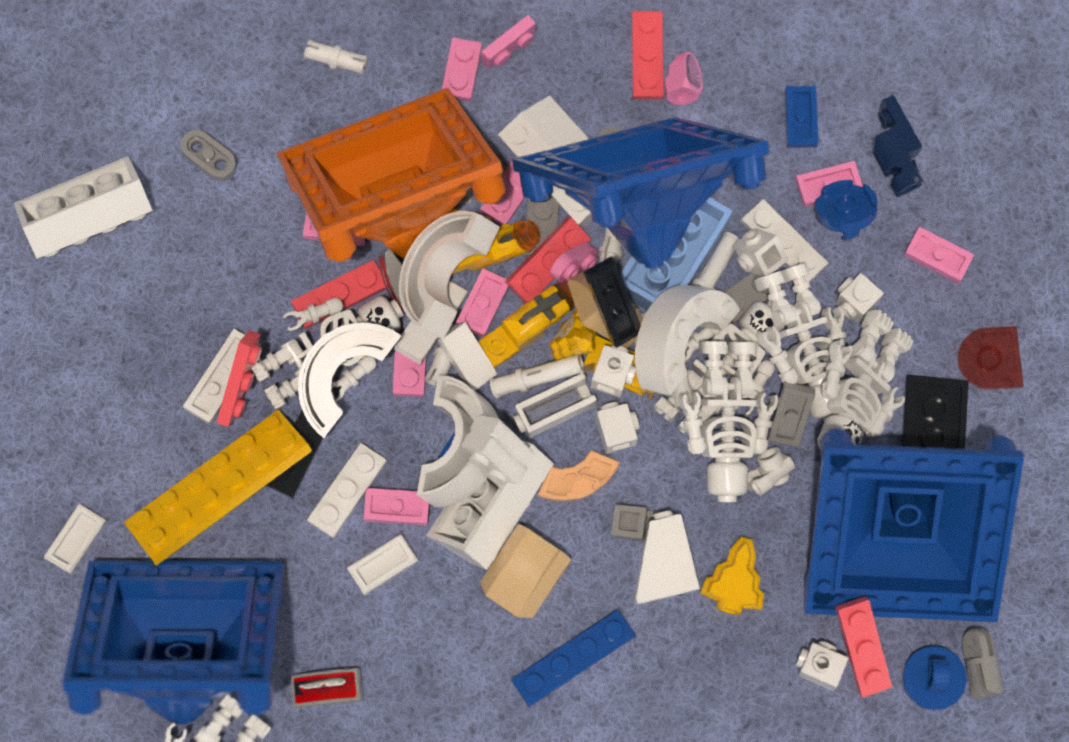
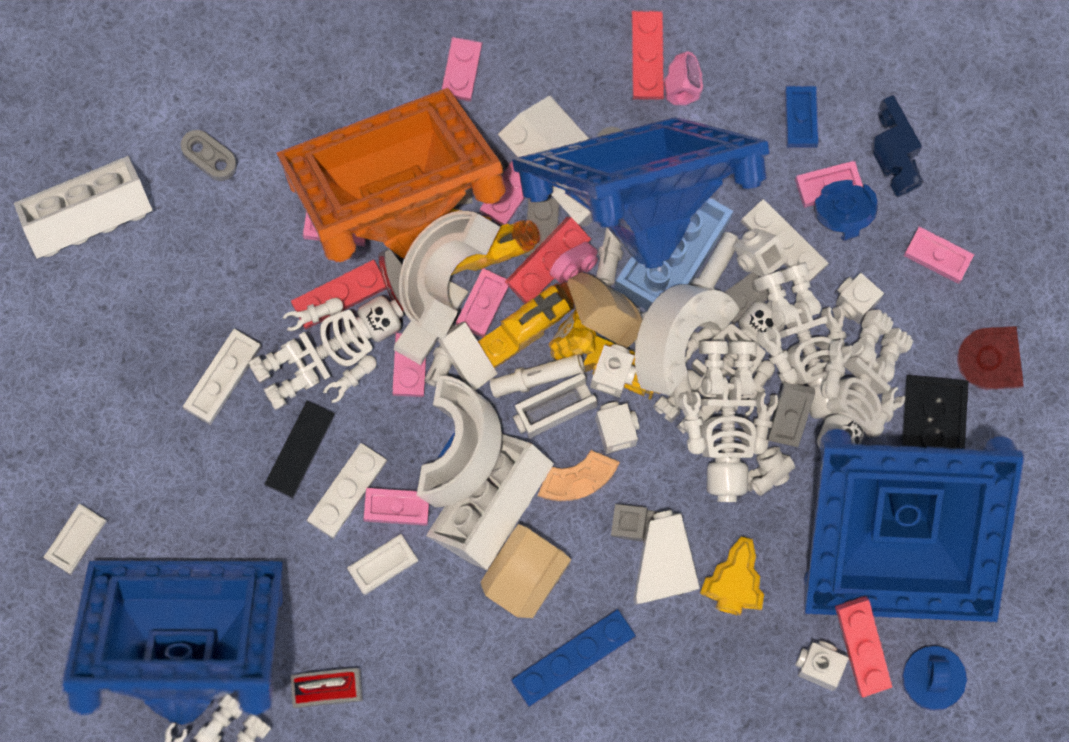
yellow plate [124,410,312,566] -> none
coral plate [216,330,262,427] -> none
white brick [298,323,401,438] -> none
white pin [304,40,368,75] -> none
white brick [461,415,534,485] -> none
bright pink plate [481,15,536,69] -> none
black tile [583,256,641,348] -> none
light grey arm [962,628,1004,700] -> none

